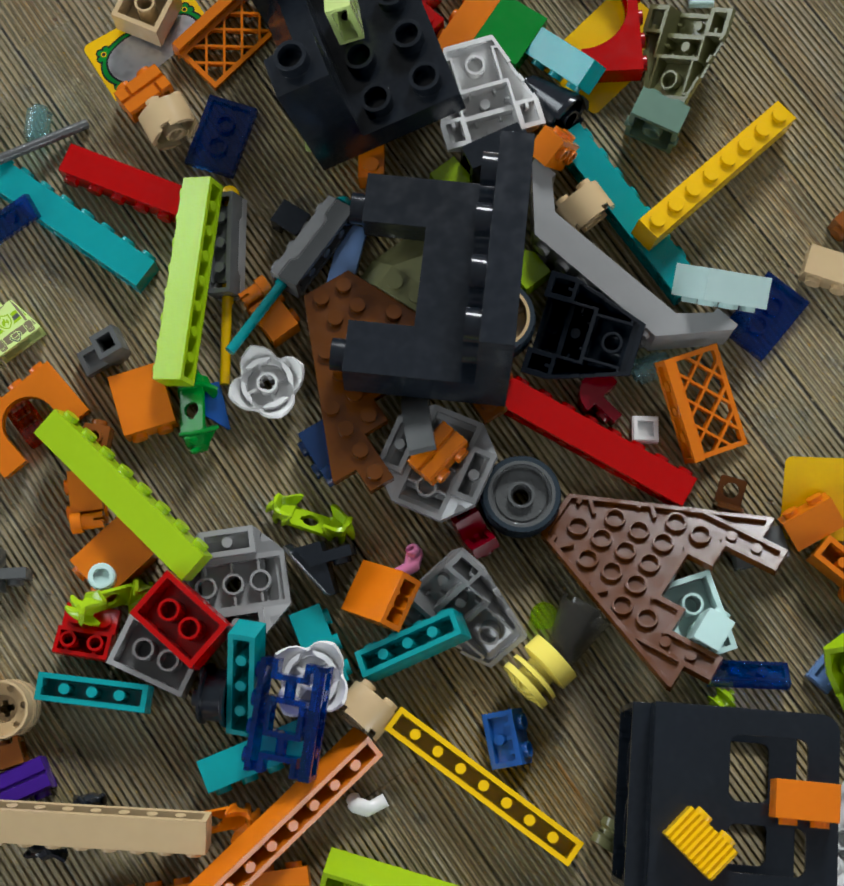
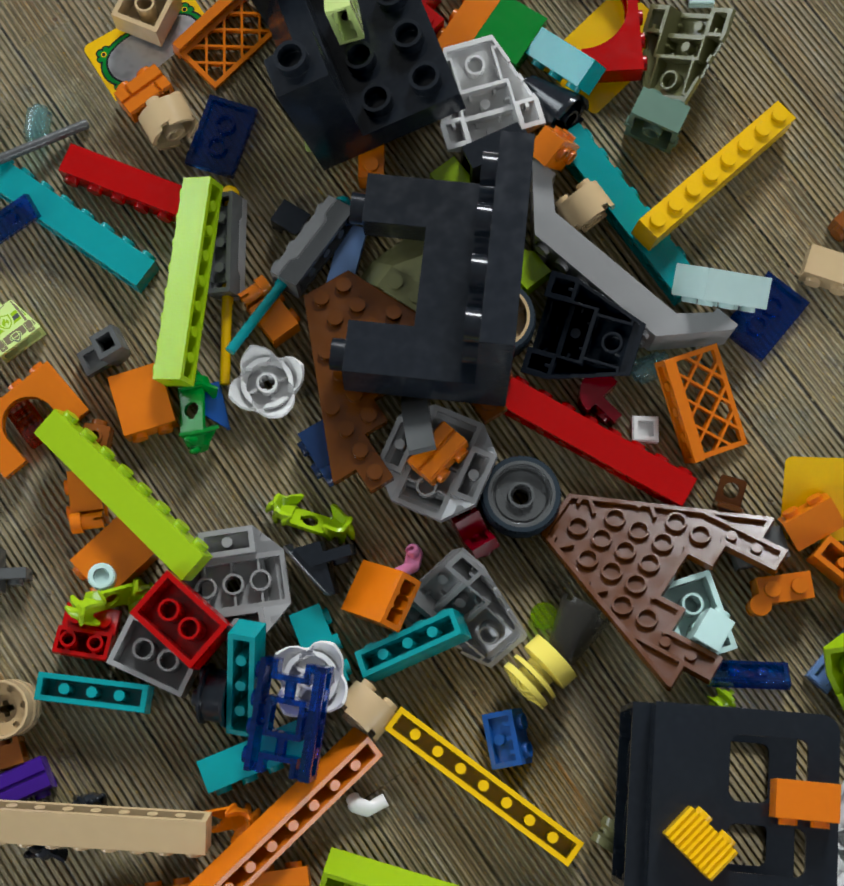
none -> orange hinge [745,570,815,617]

